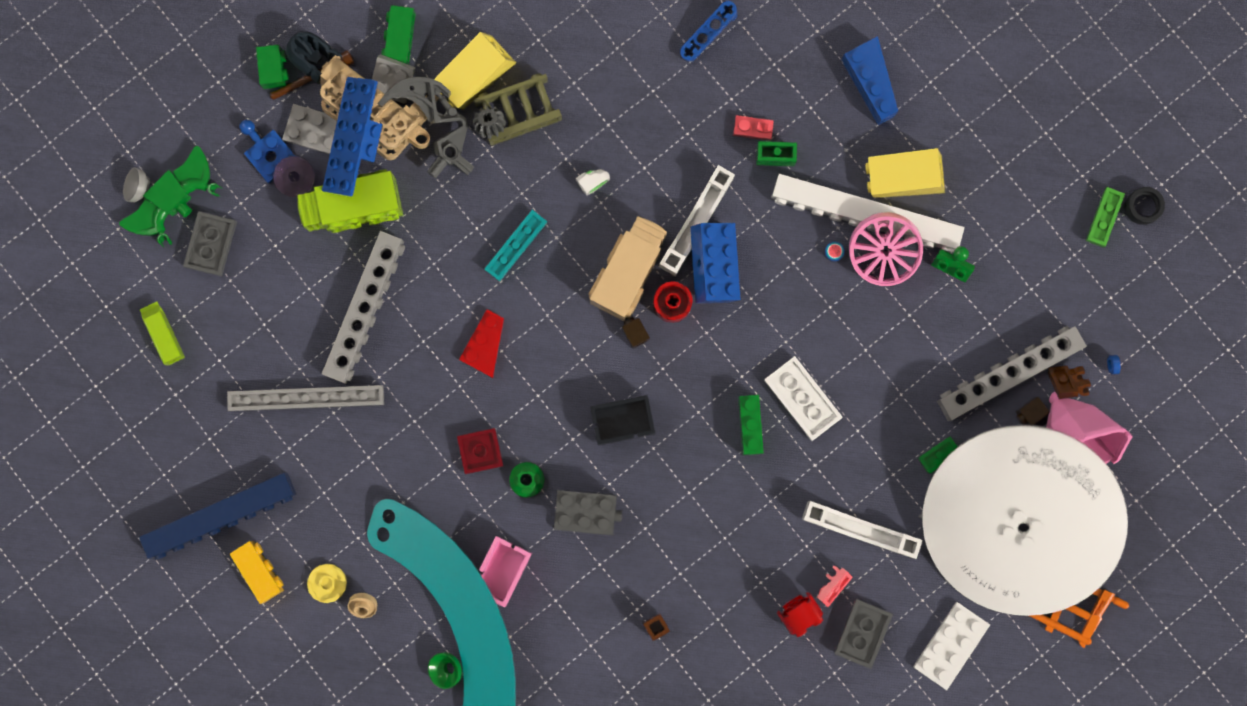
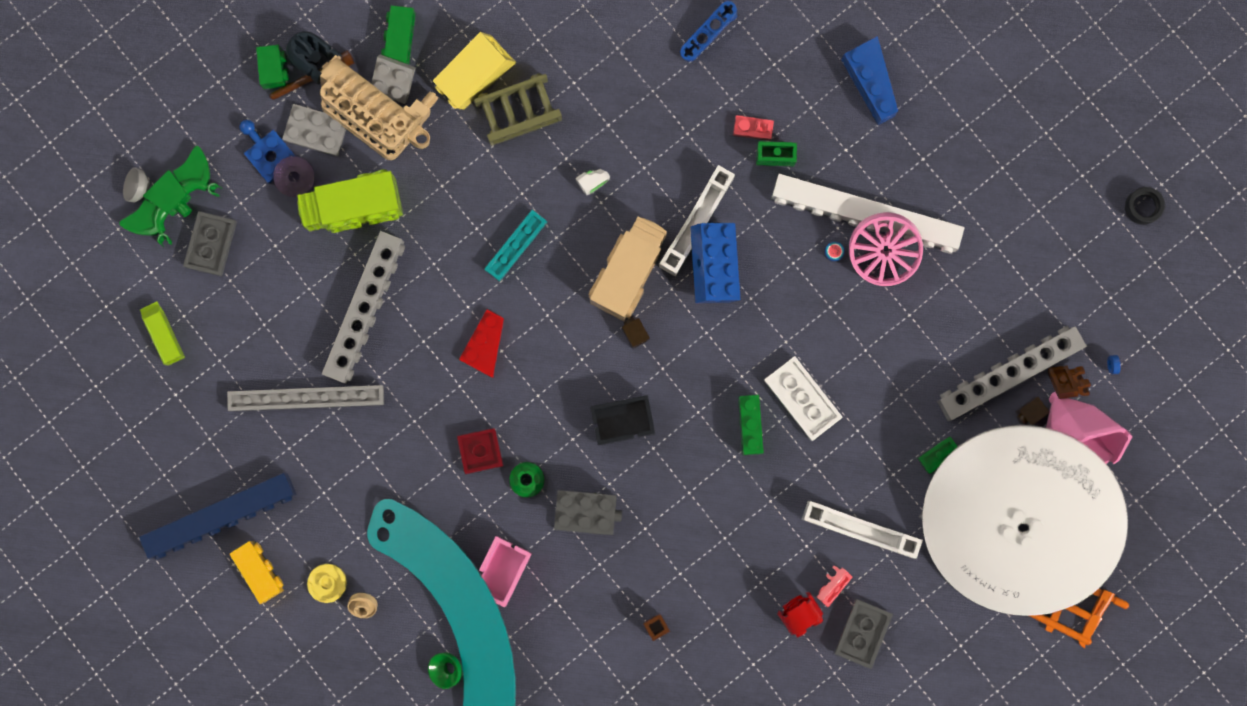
blue bracket [322,77,383,197] -> none
dark grey piece [377,77,474,179] -> none
dark grey gear [472,106,506,140] -> none
red brick [653,281,693,323] -> none
light yellow slope [866,148,945,198] -> none
white plate [913,602,990,690] -> none
green plate [931,246,975,283] -> none
bright green plate [1086,187,1125,248] -> none

